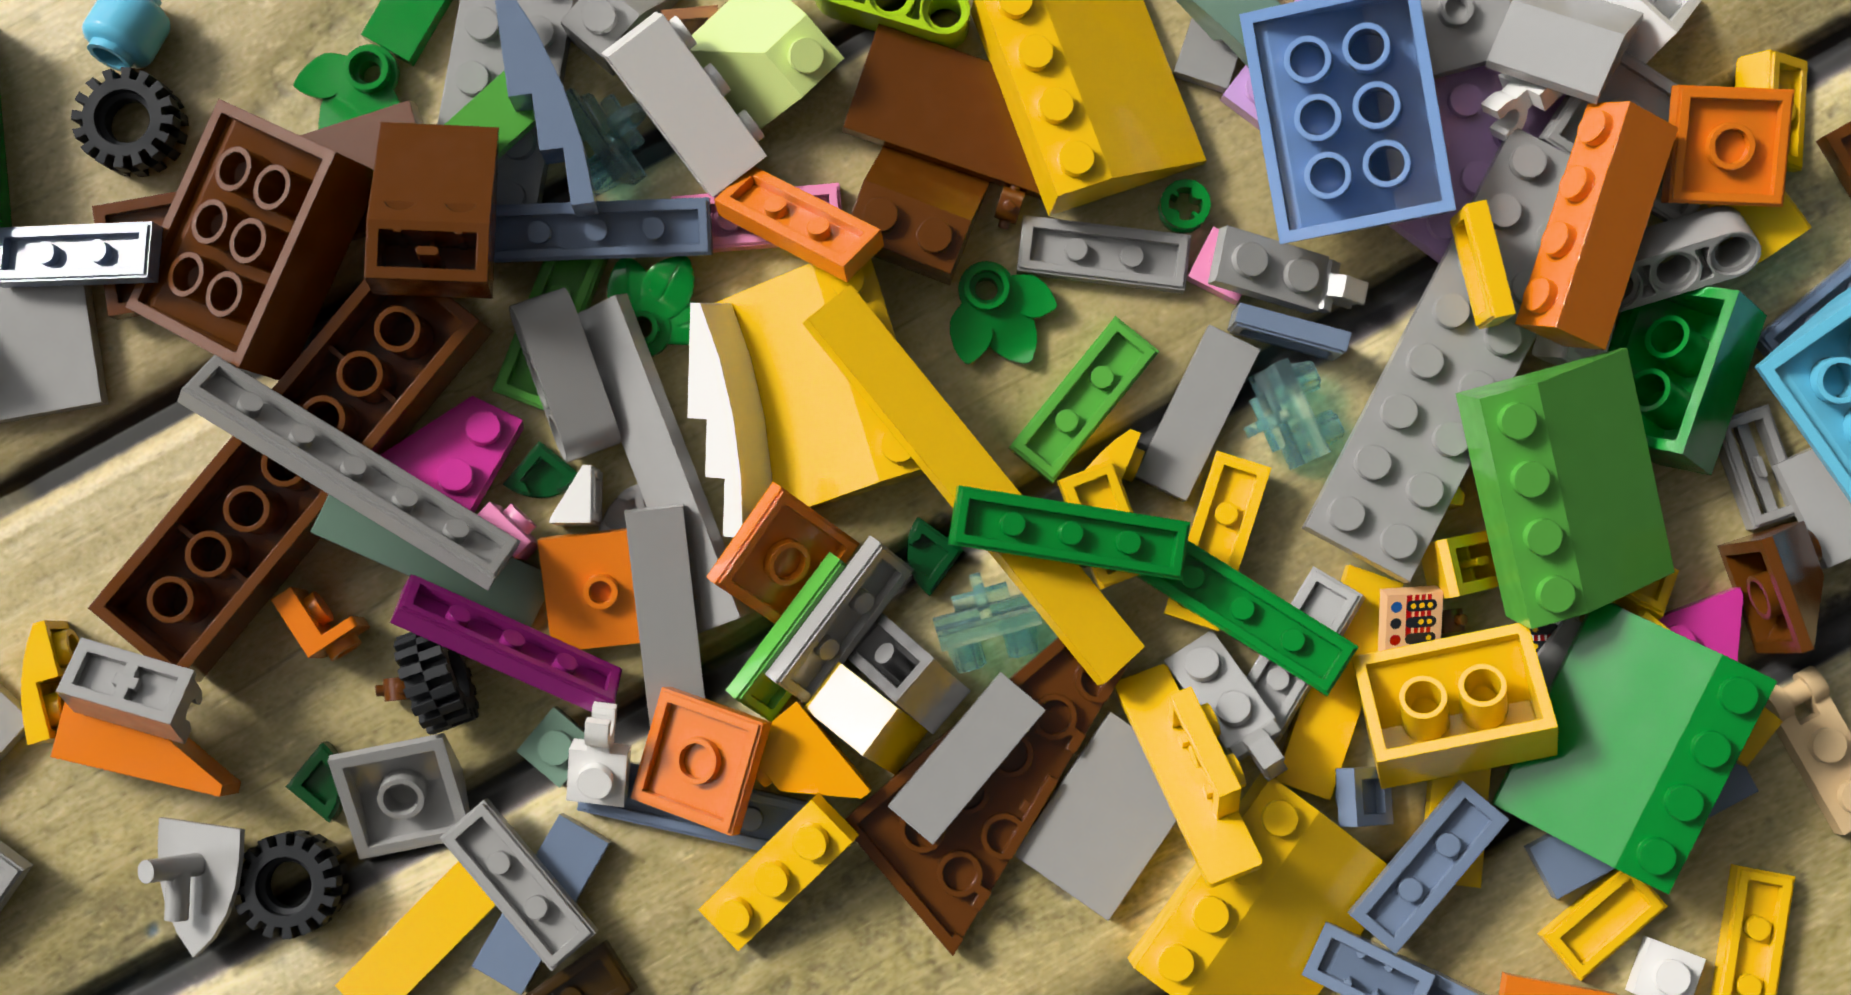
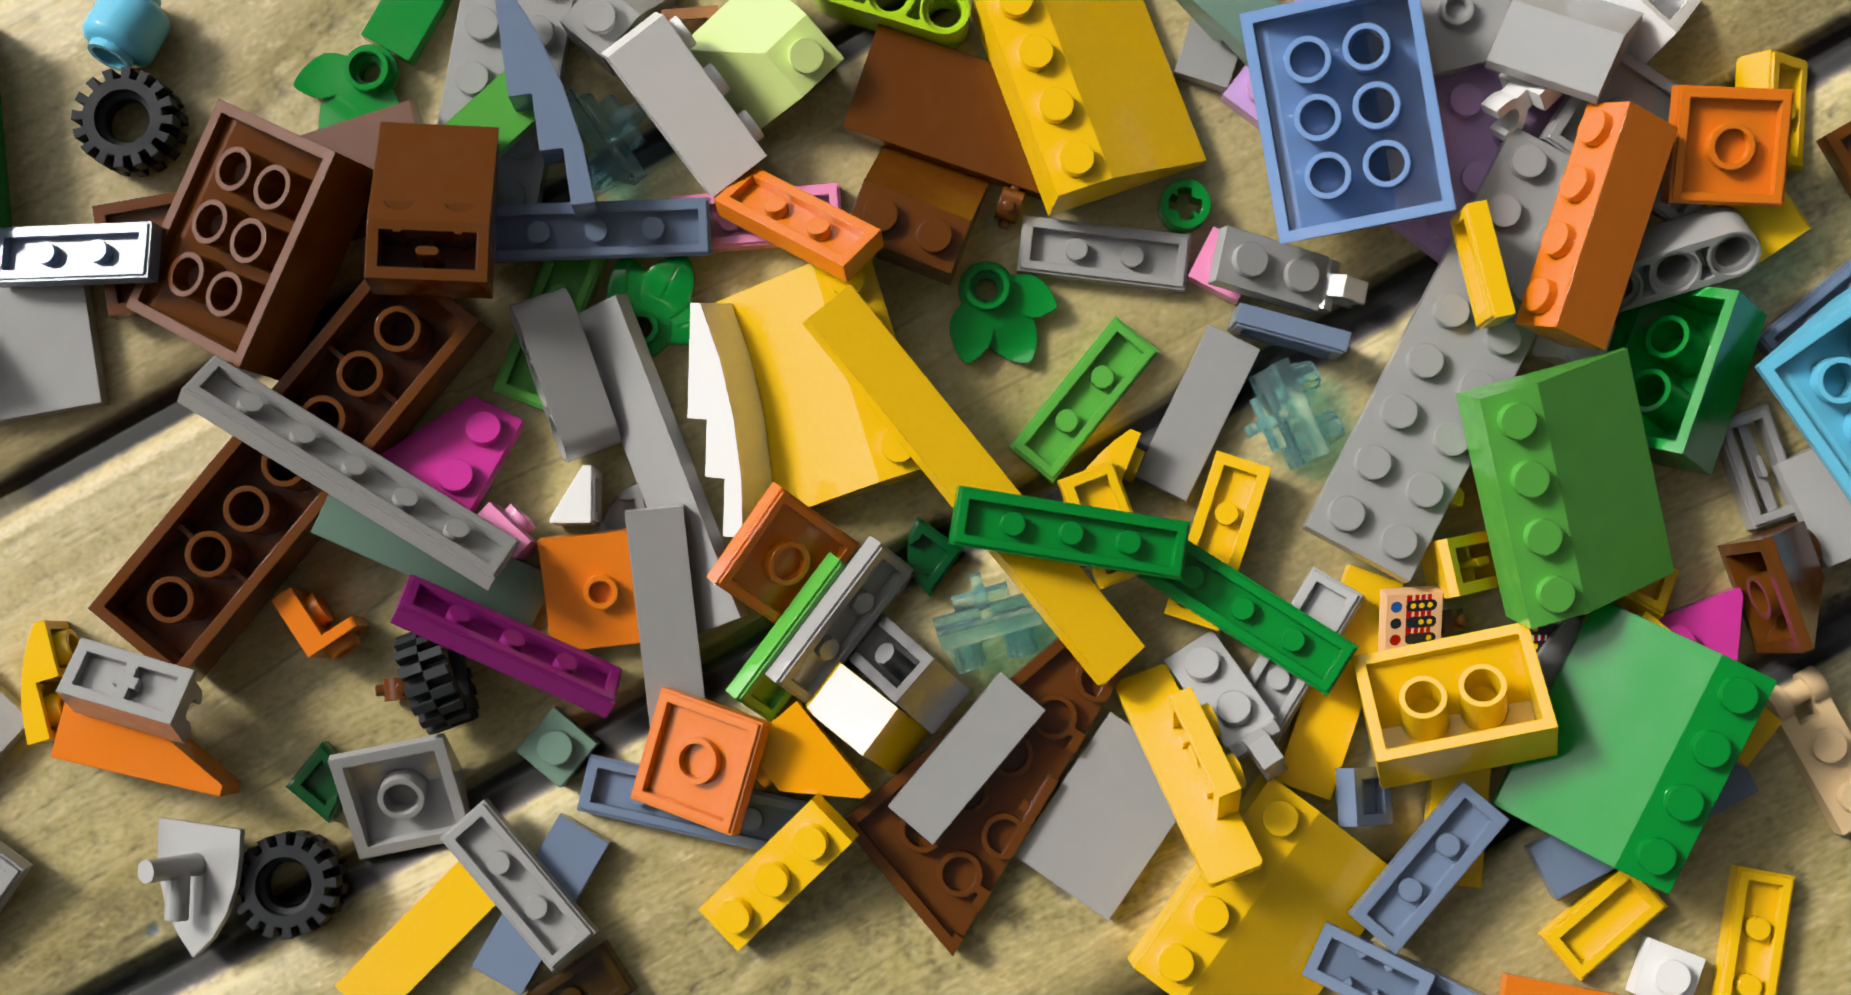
dark green tile [503,441,578,499] -> none
white plate [566,701,631,807] -> none

